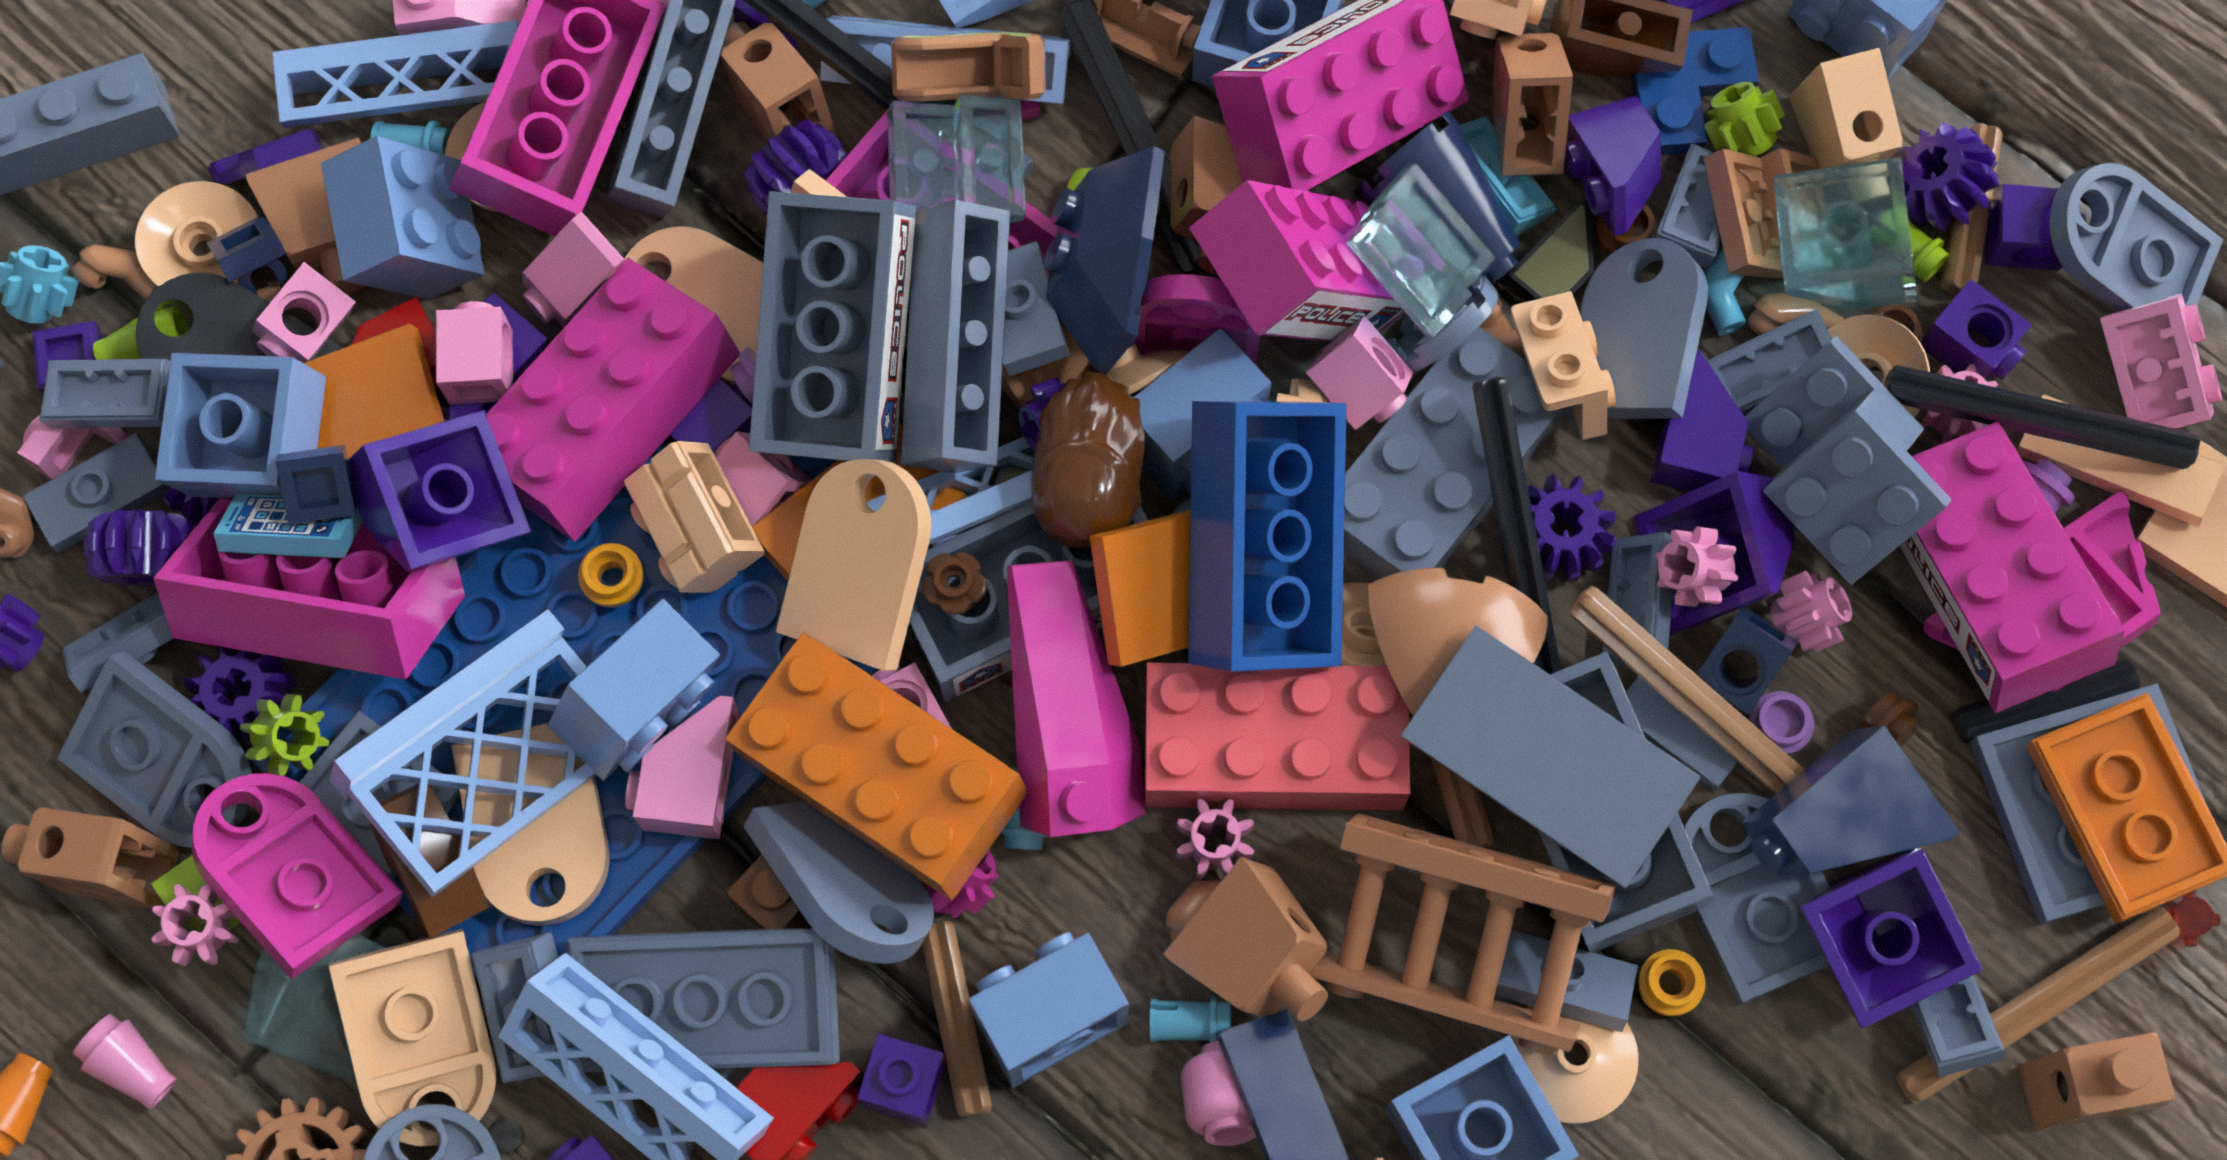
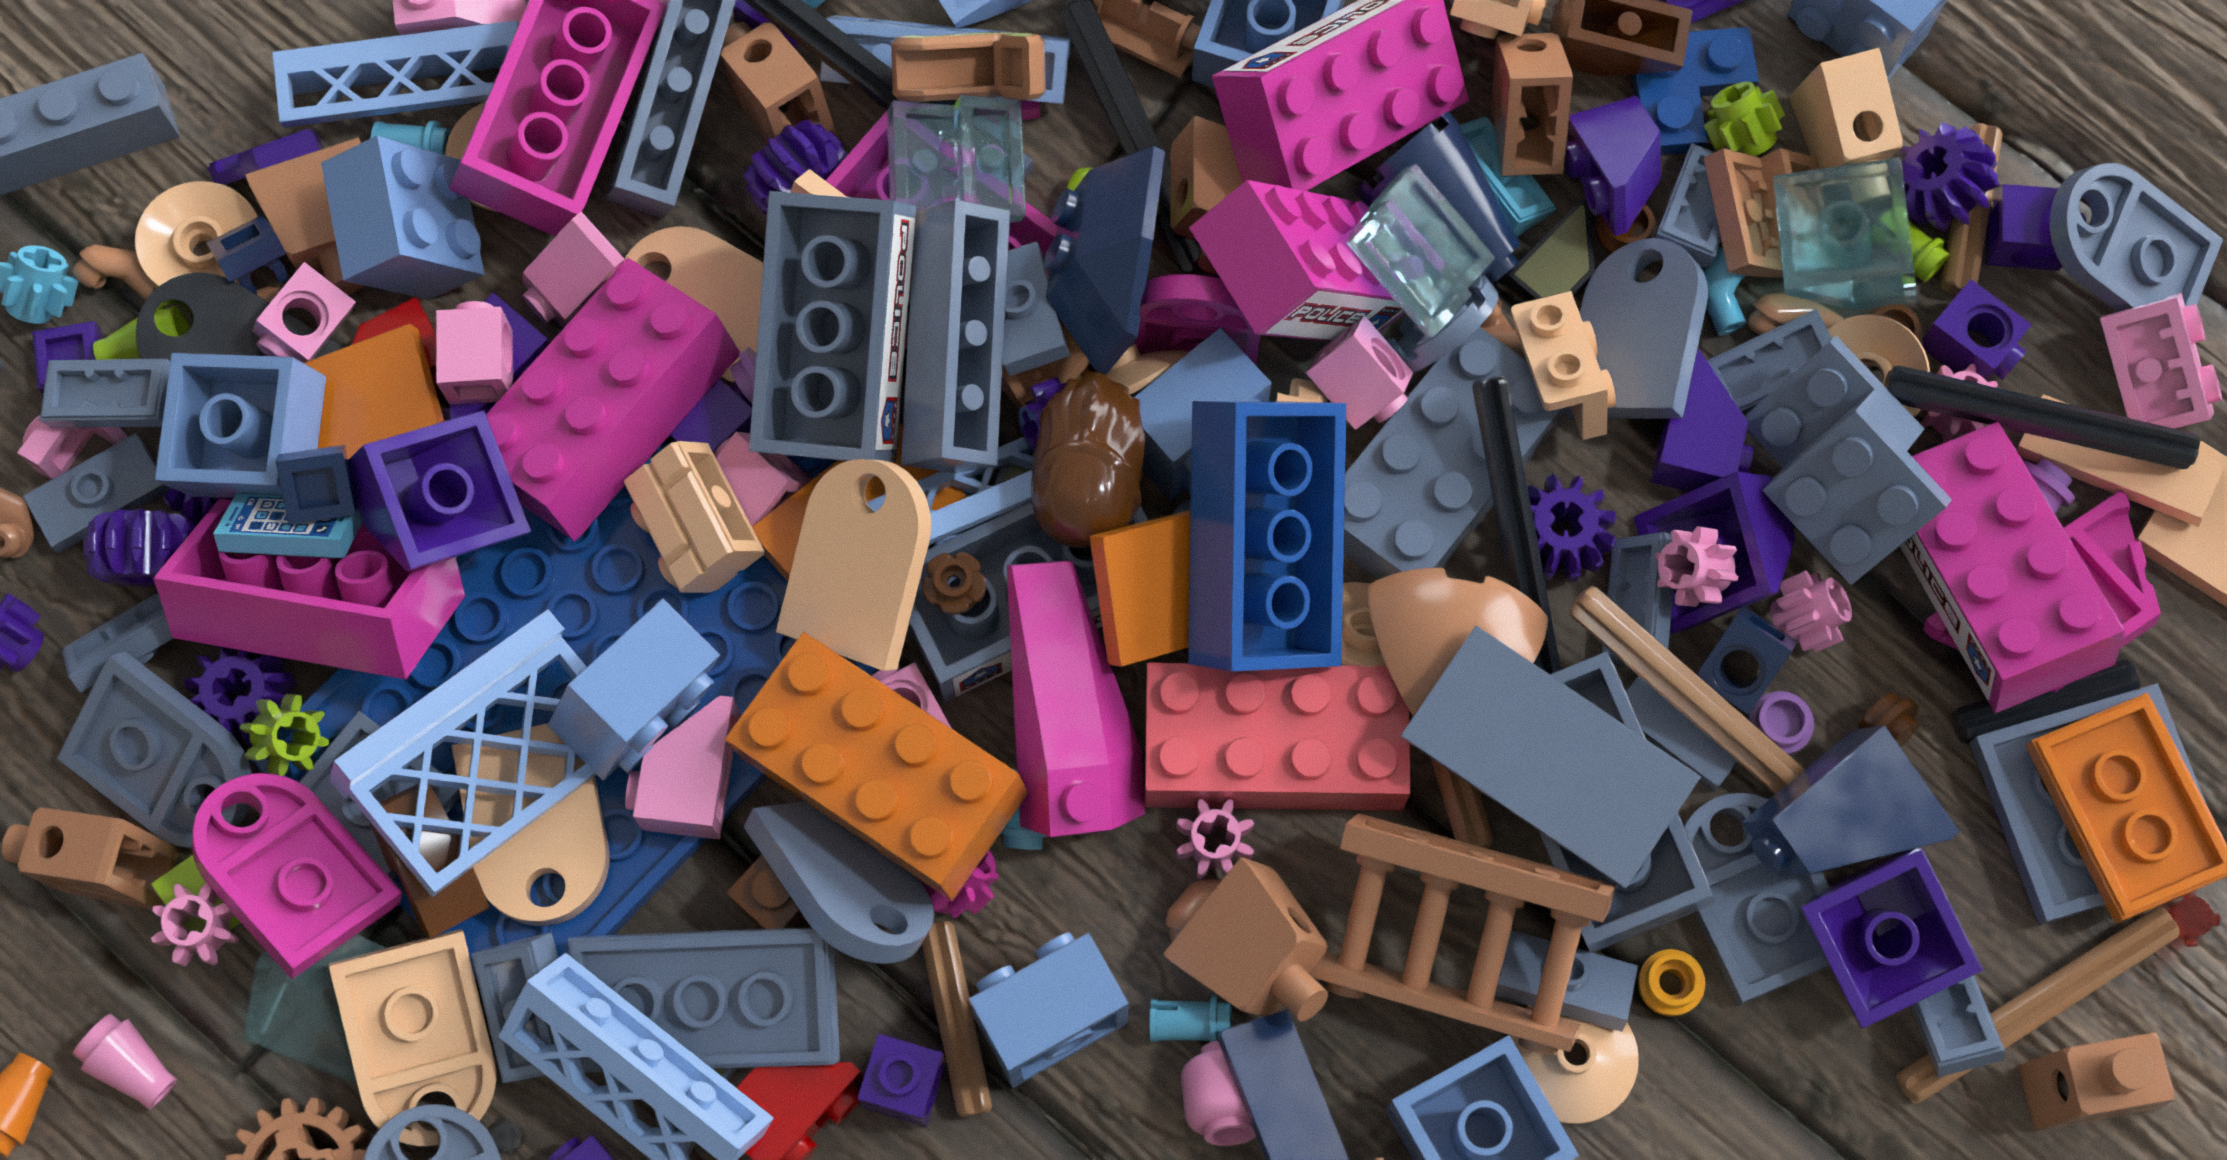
light orange plate [578,543,644,608] -> none

